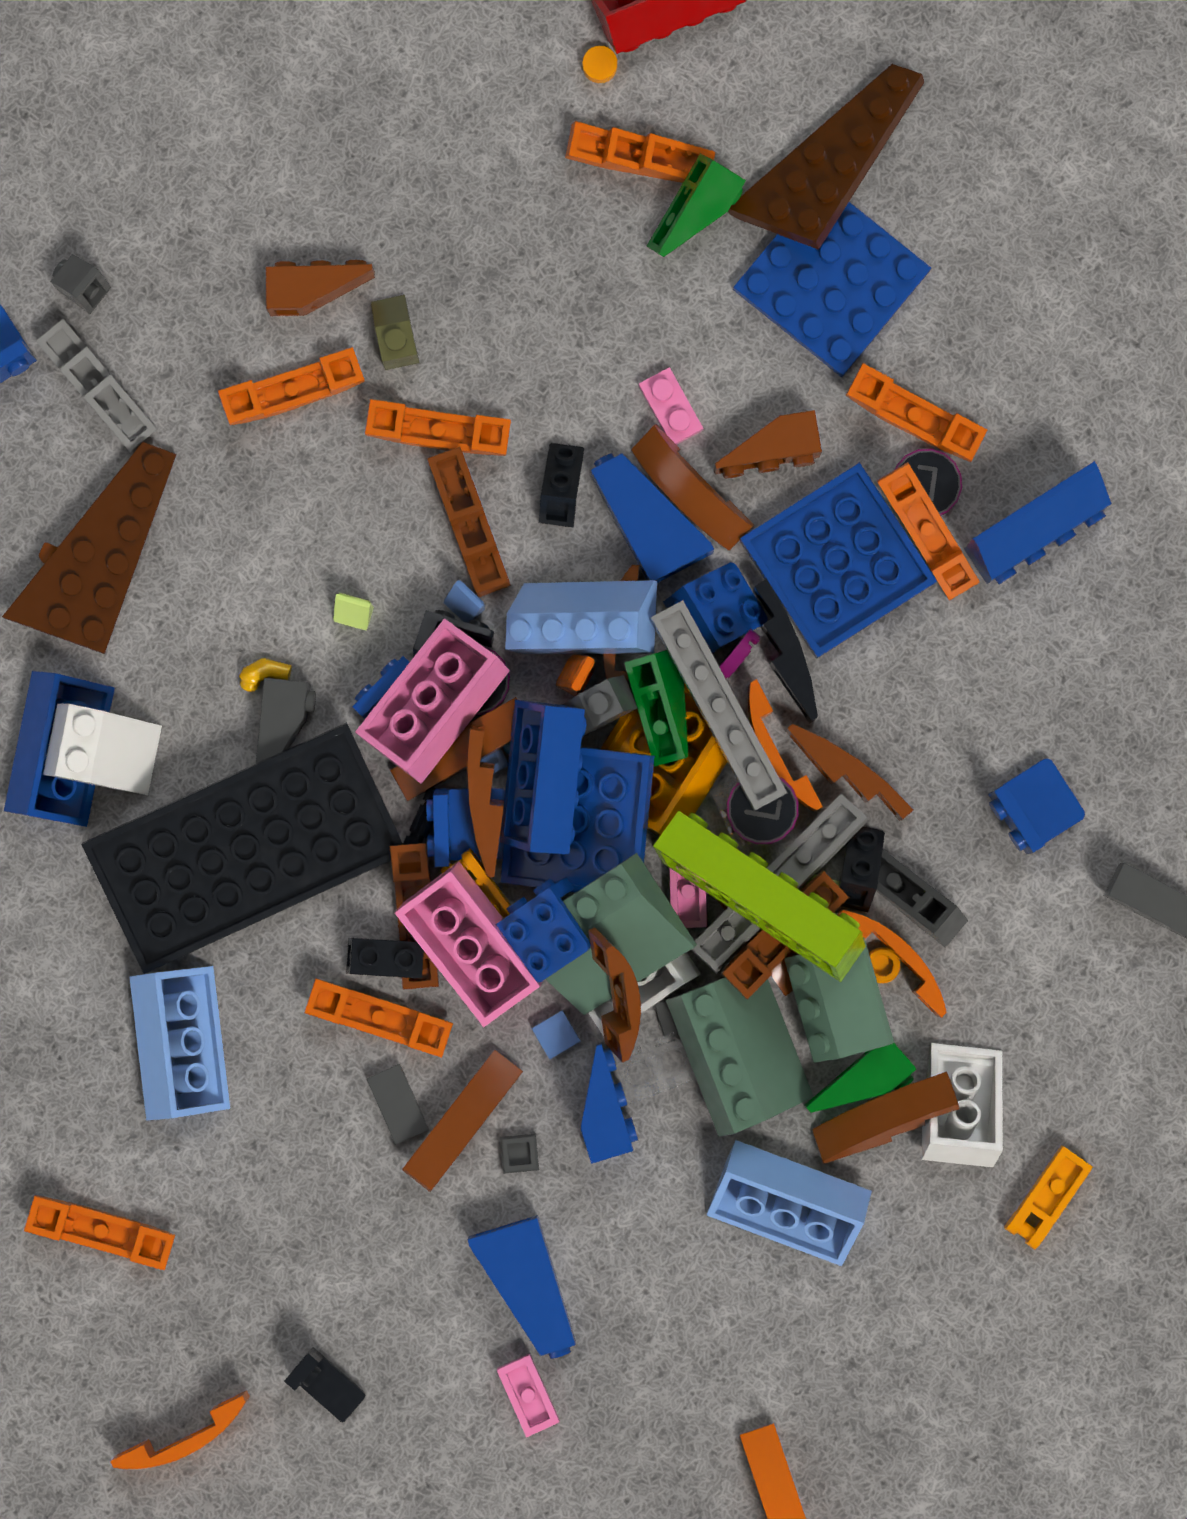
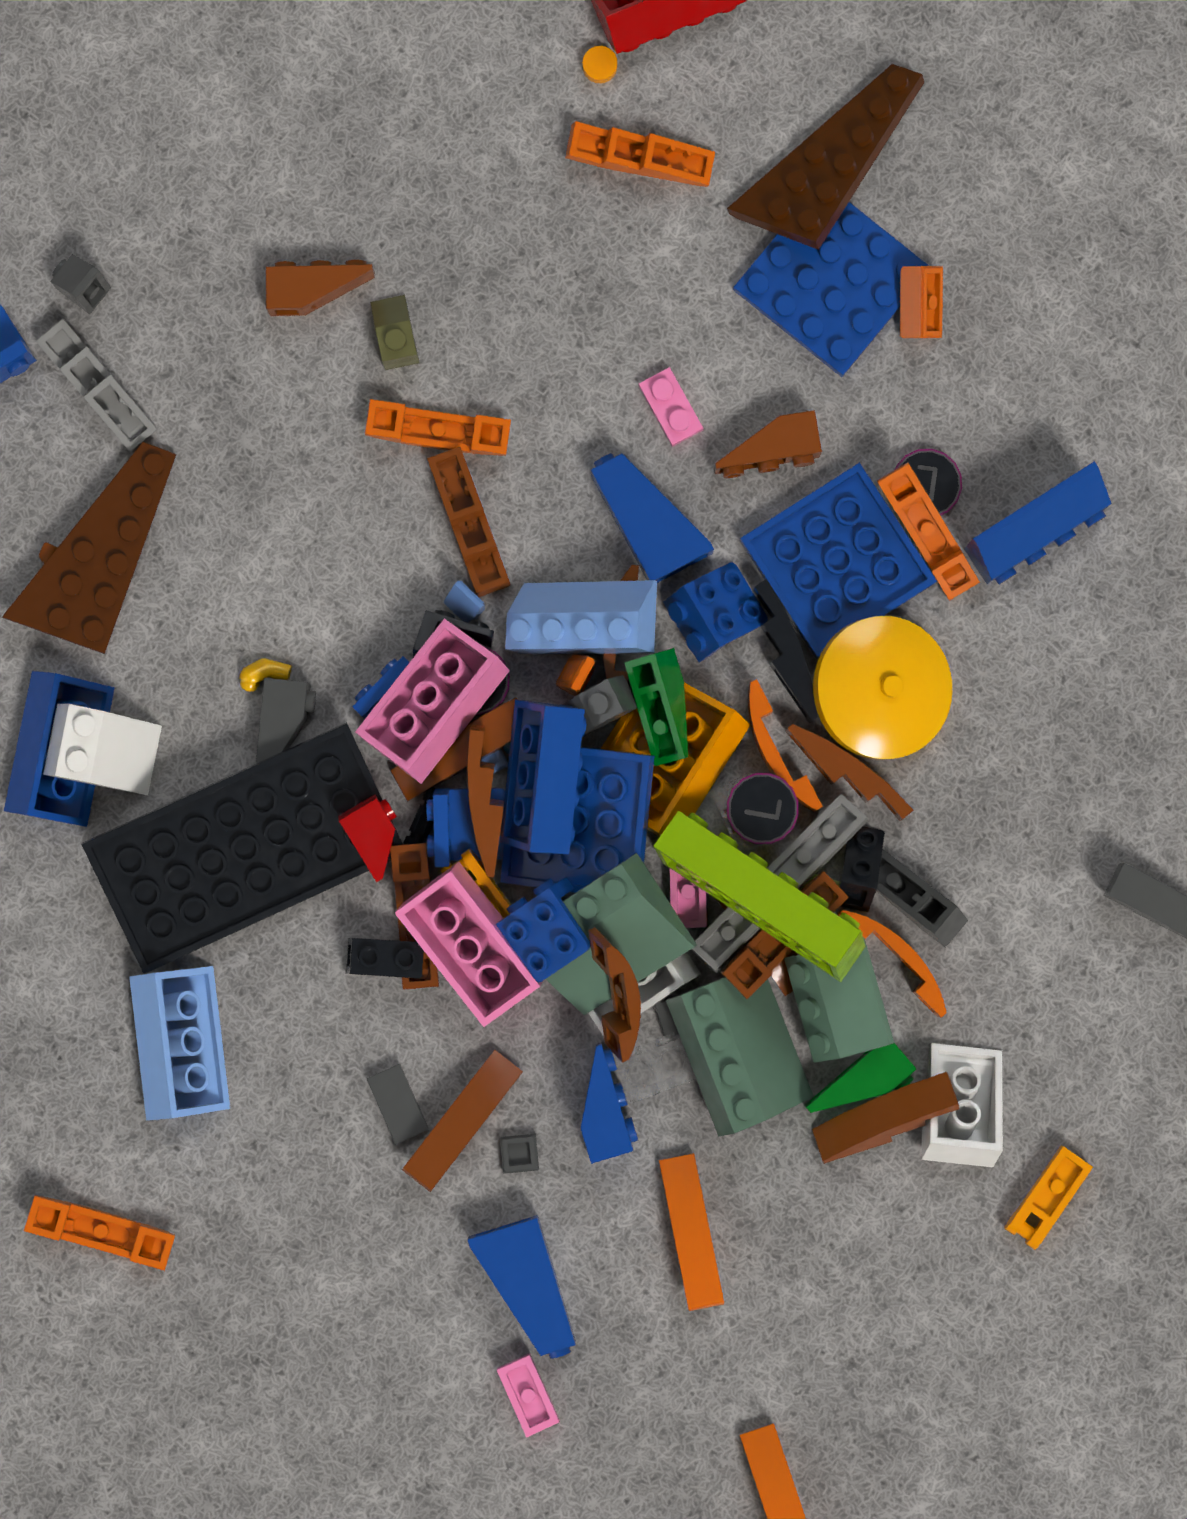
orange slope [110,1390,250,1469] -> none
orange slope [218,347,365,425] -> none
black bracket [284,1347,366,1422] -> none
orange slope [304,978,453,1058] -> none
yellowish green slope [333,593,374,630] -> none
medium blue tile [531,1010,581,1060] -> none
black bracket [538,443,584,528] -> none
dark orange slope [631,424,755,550] -> none
green slope [647,153,746,257] -> none
light grey plate [650,600,787,811] -> none
light blue slope [706,1140,872,1266] -> none
magenta tile [719,629,760,679] -> none
orange slope [846,363,987,462] -> none
light orange tile [869,947,900,983] -> none
blue bracket [988,759,1085,855] -> none
none -> red slope [338,794,397,882]
none -> orange slope [659,1153,724,1311]
none -> yellow dish [813,616,952,760]
none -> orange slope [900,266,943,338]

